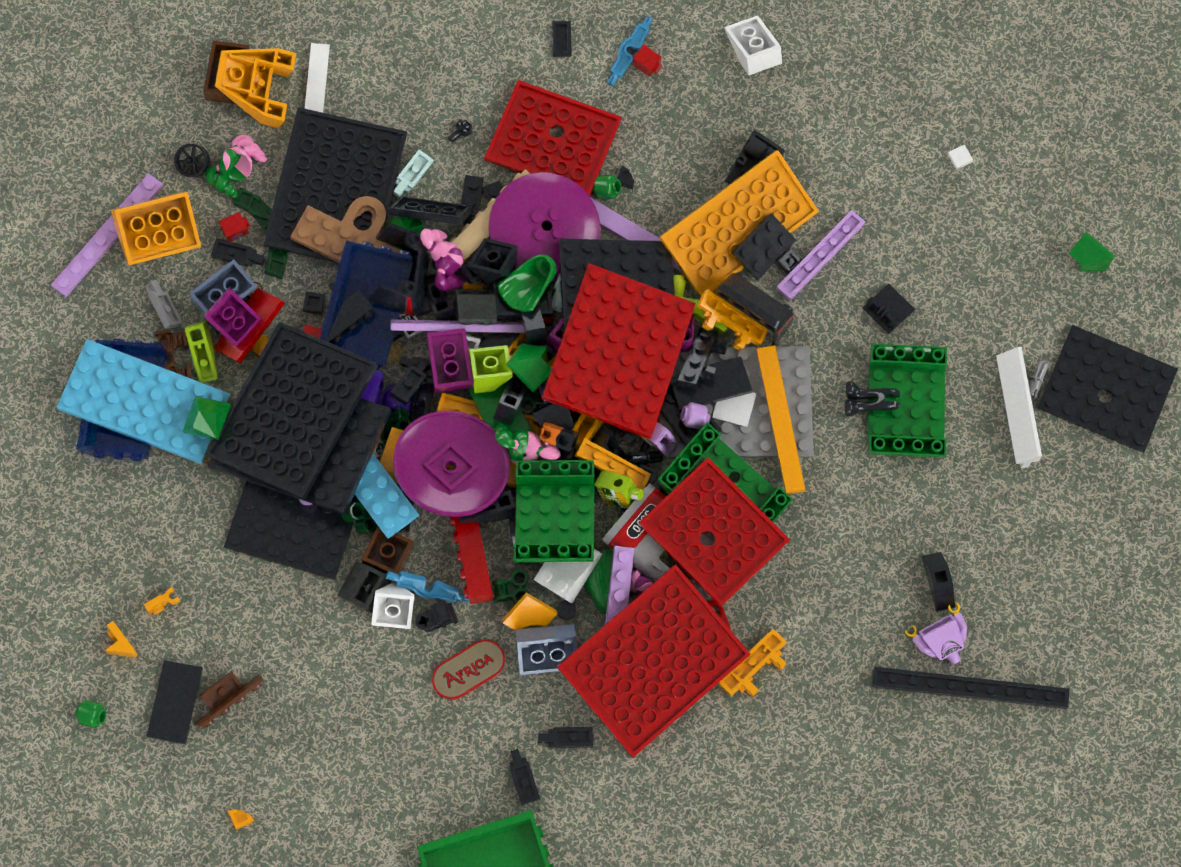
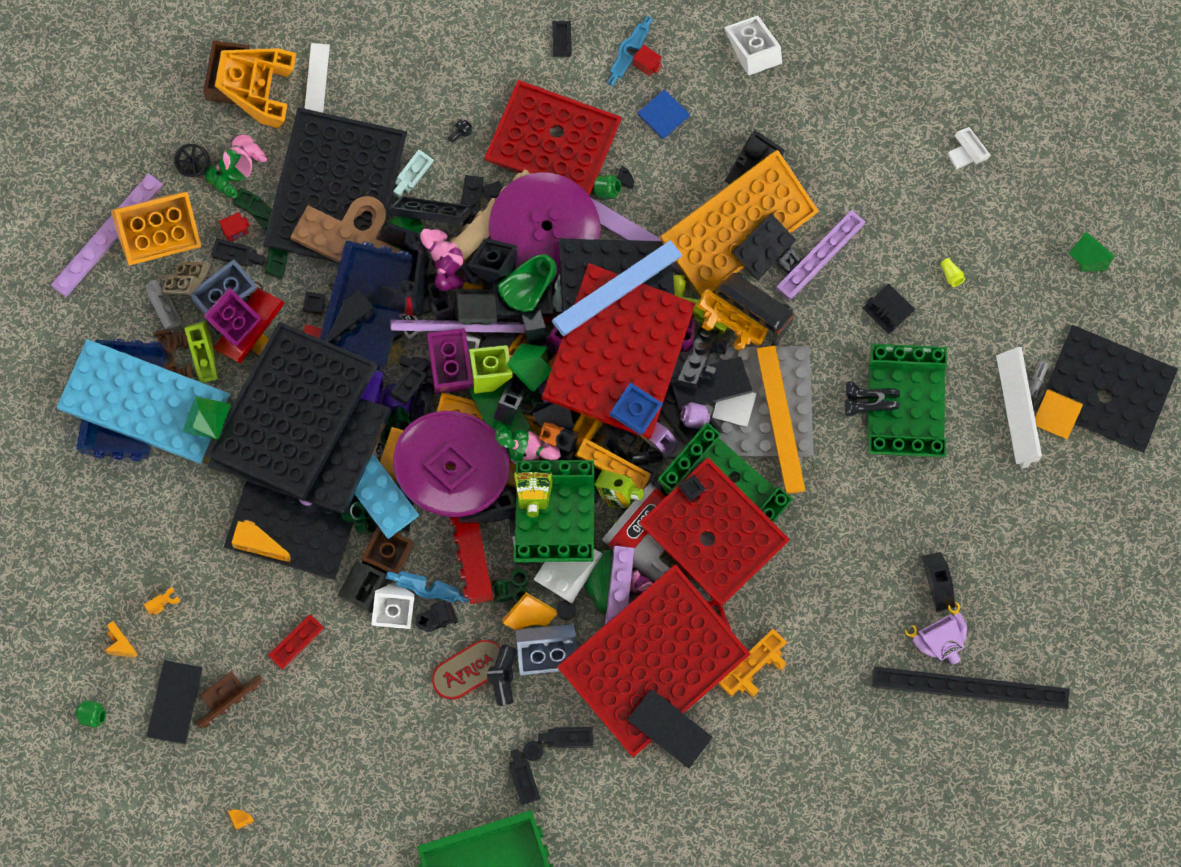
none -> dark tan slope [162,262,210,295]
none -> light orange slope [232,520,291,562]
none -> red plate [268,614,324,670]
none -> black piece [487,645,517,706]
none -> torso [514,472,552,517]
none -> black tile [523,741,544,761]
none -> light blue tile [552,240,682,336]
none -> blue plate [609,382,663,436]
none -> black tile [627,688,713,768]
none -> blue tile [637,89,690,140]
none -> black tile [678,475,706,502]
none -> neon yellow cone [940,258,965,287]
none -> white tile [954,127,991,164]
none -> light orange tile [1035,389,1083,439]

